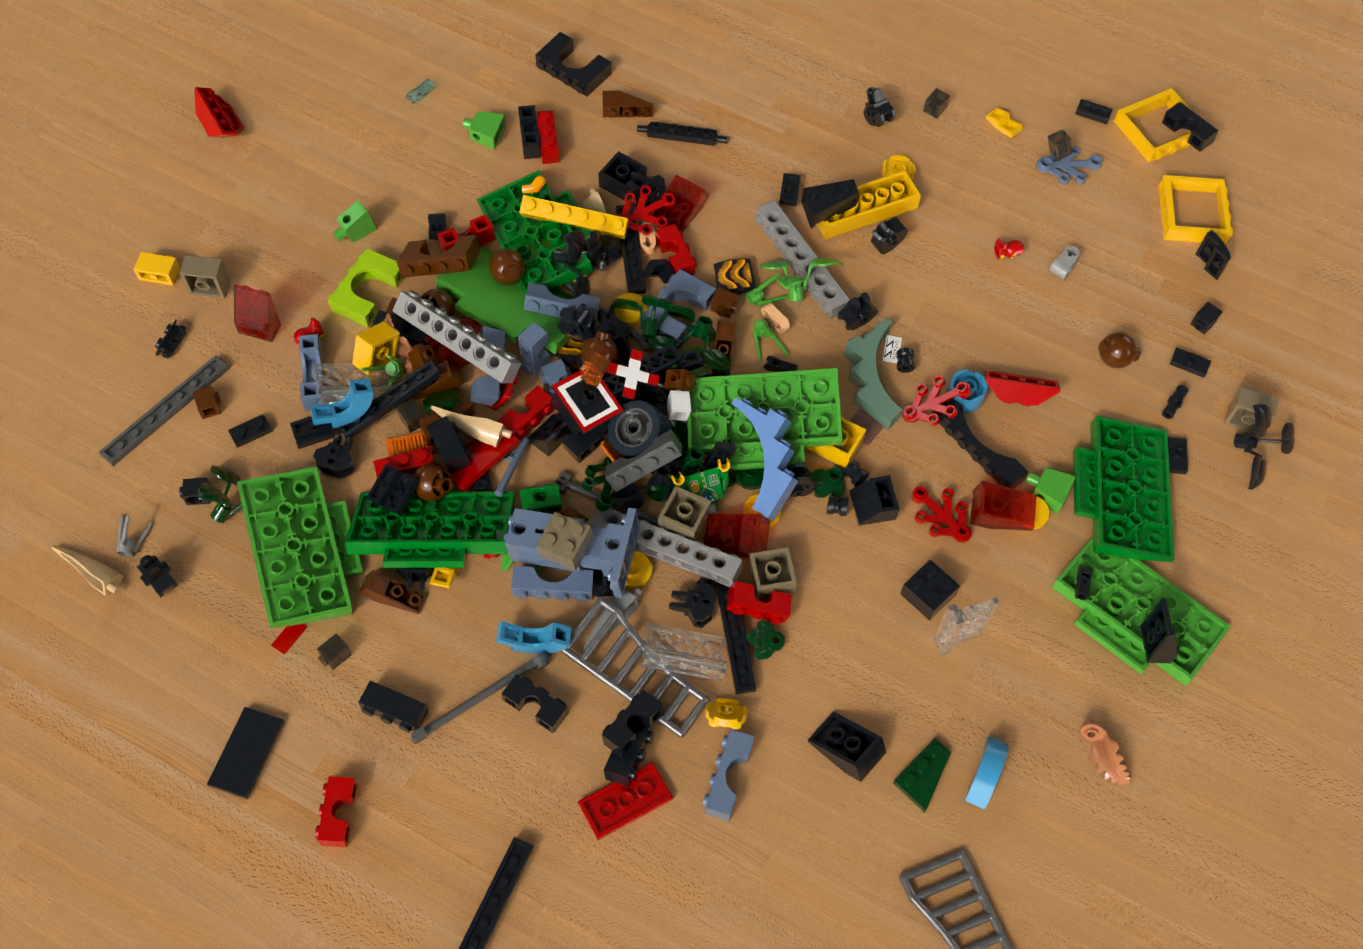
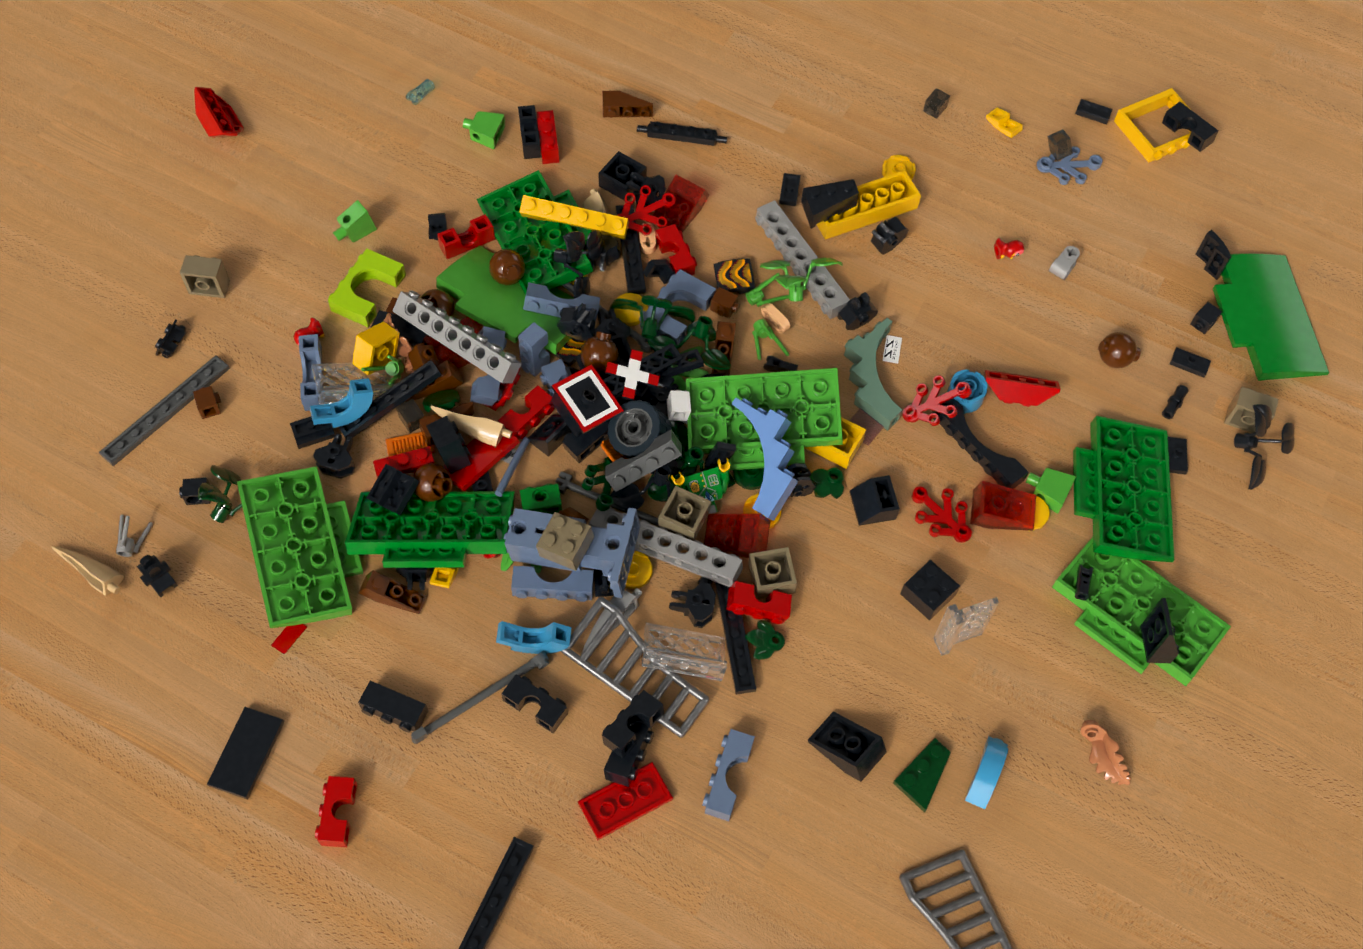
yellow brick [134,252,180,285] -> none
black plate [228,414,272,448] -> none
clear red slope [234,284,281,342] -> none
clear smoke brick [317,633,352,670] -> none
reddish brown arch [397,235,481,278] -> none
light orange arm [522,176,546,194] -> none
black arch [535,32,612,97] -> none
clear orange brick [580,352,611,387] -> none
reddish brown brick [664,369,696,393] -> none
yellow plate [705,698,747,729] -> none
black wheel [826,495,849,516] -> none
black wheel [842,460,869,487] -> none
black hinge [863,87,896,127] -> none
black wheel [896,348,915,373] -> none
yellow window [1158,175,1233,245] -> none
none -> green slope [1213,254,1329,381]

